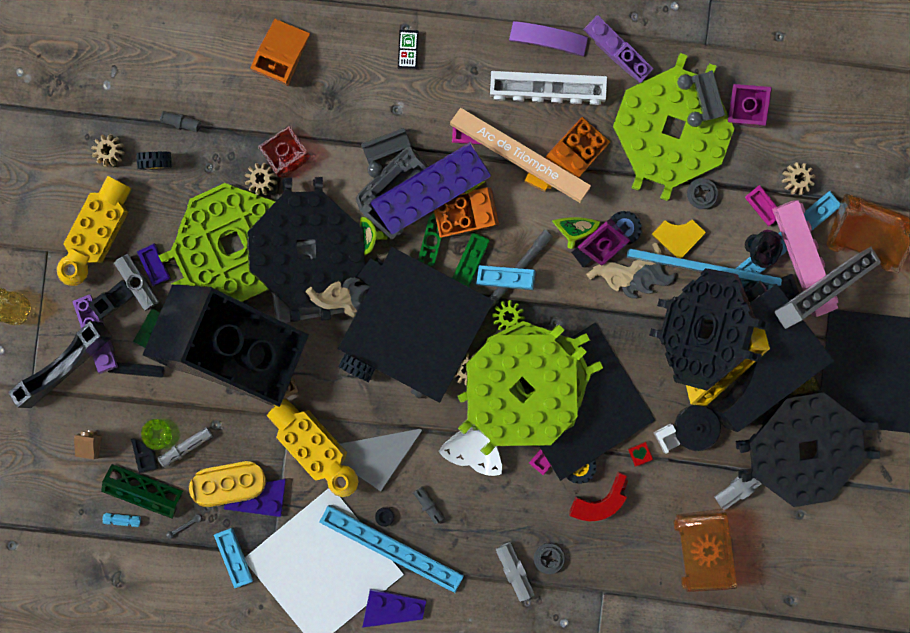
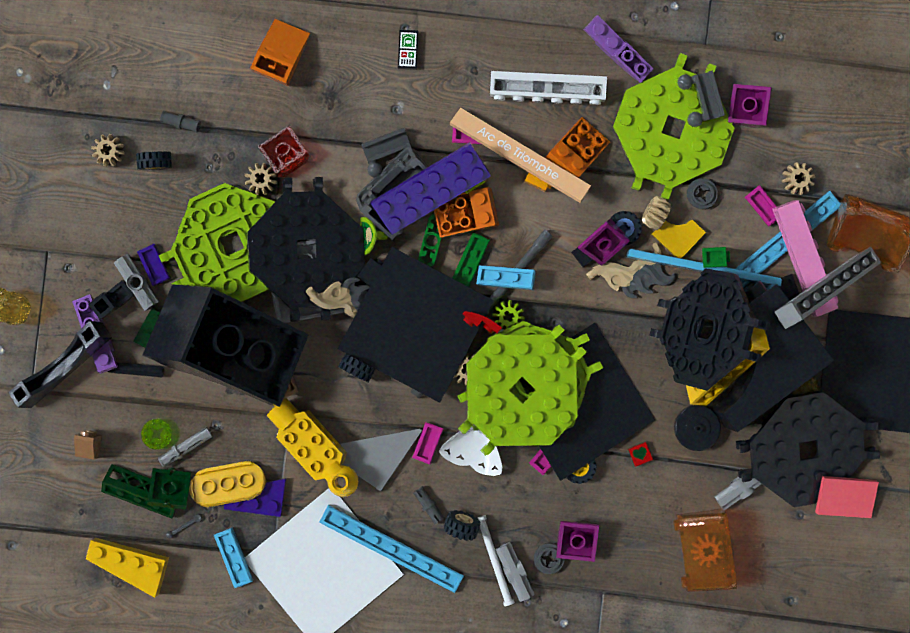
yellow brick [57,176,132,286] -> none
medium azure axle [103,513,141,527] -> none
black tile [131,438,159,473] -> none
dark purple wing [362,589,426,628] -> none
black tile [375,507,394,527] -> none
medium lavender slope [509,21,588,57] -> none
shield [552,217,600,249] -> none
red arch [569,472,628,521] -> none
white panel [653,424,680,454] -> none
black tile [745,229,783,268] -> none
none -> yellow wedge [86,538,169,598]
none -> dark green plate [147,468,191,510]
none -> dark pink tile [412,422,443,464]
none -> black wheel [444,510,481,541]
none -> red slope [463,311,502,334]
none -> white bar [477,515,515,606]
none -> magenta slope [556,521,599,562]
none -> tan gear [642,196,671,230]
none -> green bracket [702,247,730,268]
none -> coral tile [815,476,879,518]

